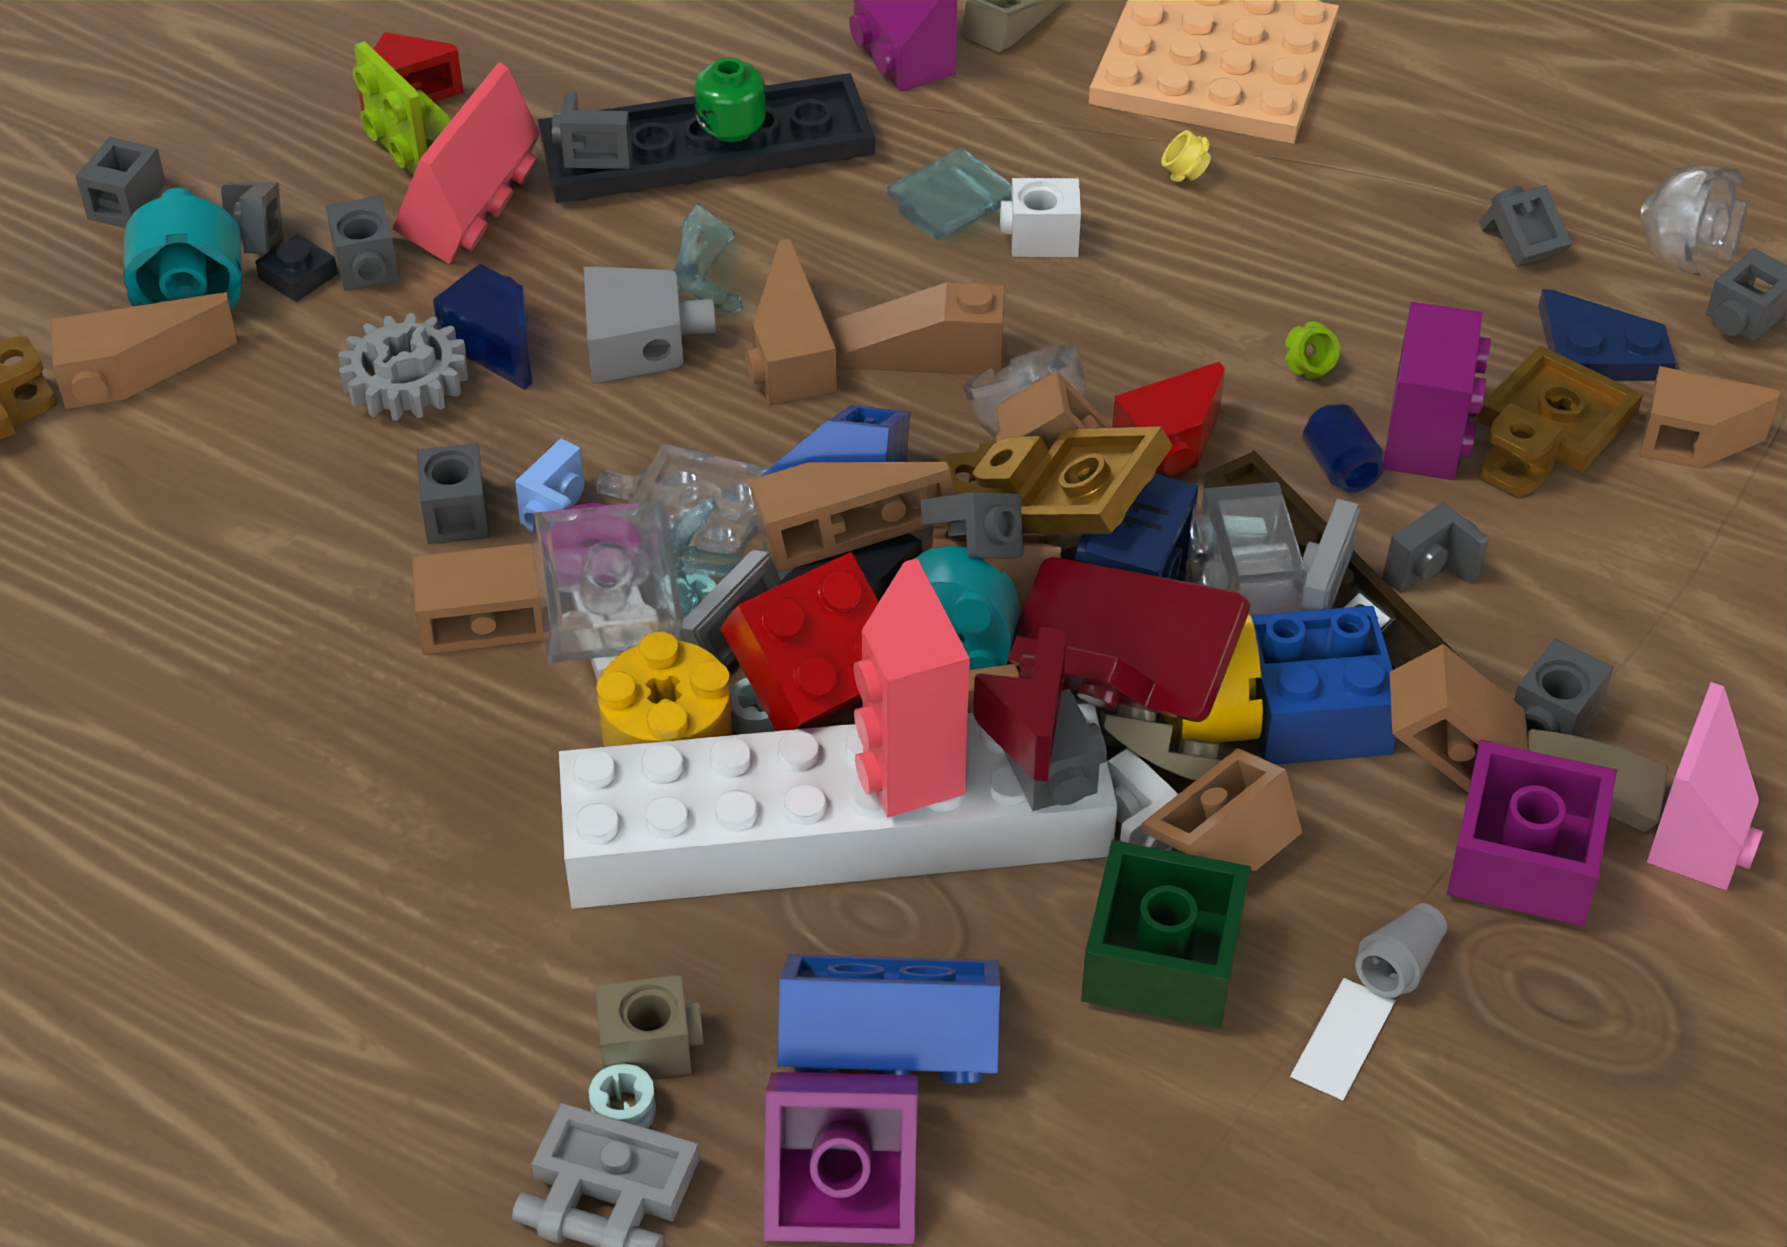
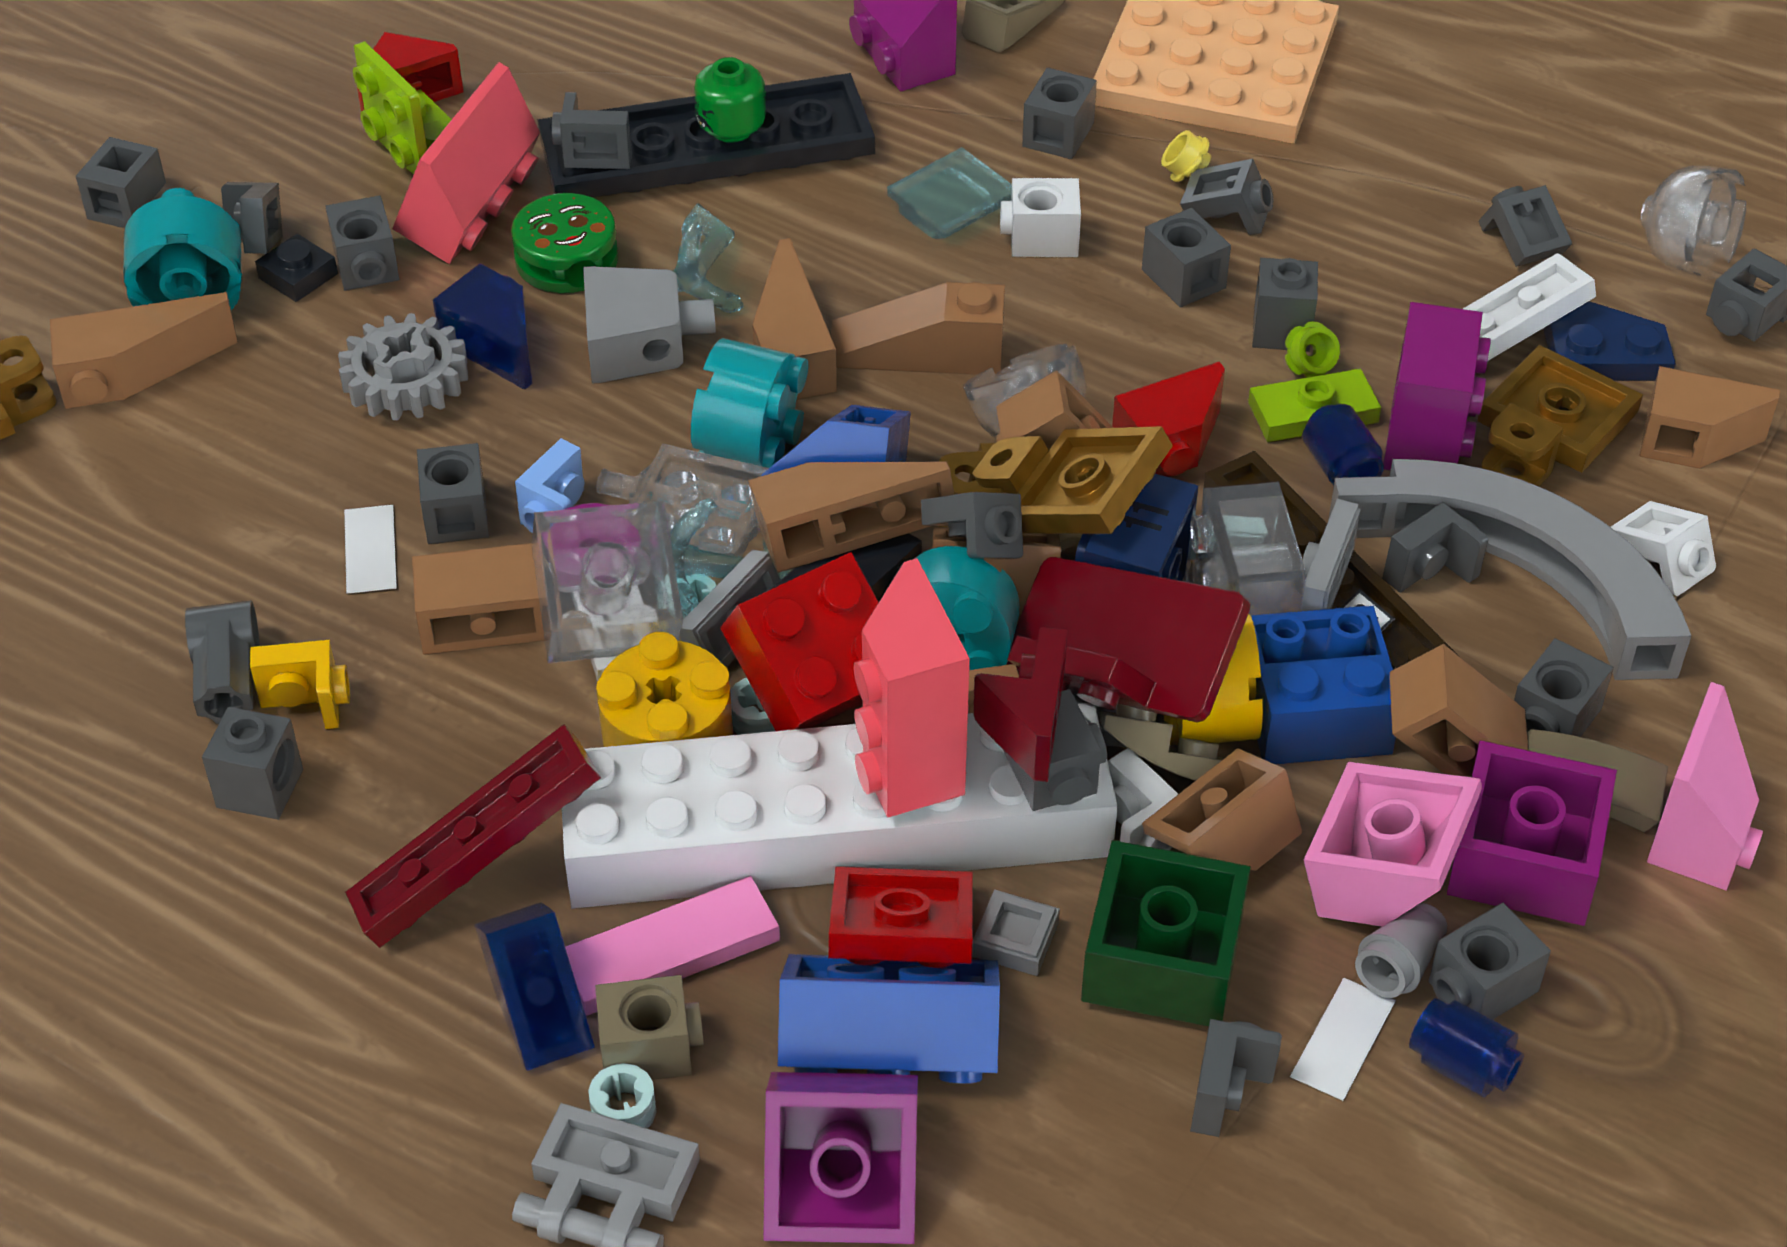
none -> dark grey piece [185,600,260,724]
none -> dark grey brick [202,707,303,820]
none -> yellow bracket [250,640,350,729]
none -> white sticker [344,505,397,594]
none -> dark red plate [345,724,601,948]
none -> clear blue slope [474,902,595,1071]
none -> green head [511,193,618,293]
none -> bright pink tile [558,876,780,1016]
none -> teal brick [691,338,809,471]
none -> red plate [828,866,973,968]
none -> light grey tile [972,889,1060,976]
none -> dark grey brick [1022,67,1097,160]
none -> dark grey brick [1142,208,1231,308]
none -> dark grey bracket [1180,159,1273,235]
none -> dark grey bracket [1190,1019,1282,1137]
none -> lime plate [1248,368,1381,442]
none -> dark grey brick [1252,258,1318,352]
none -> bright pink slope [1304,762,1482,927]
none -> light grey arch [1328,459,1691,680]
none -> clear blue brick [1409,998,1524,1098]
none -> dark grey brick [1428,903,1551,1030]
none -> white plate [1463,253,1596,361]
none -> white bracket [1611,501,1716,596]

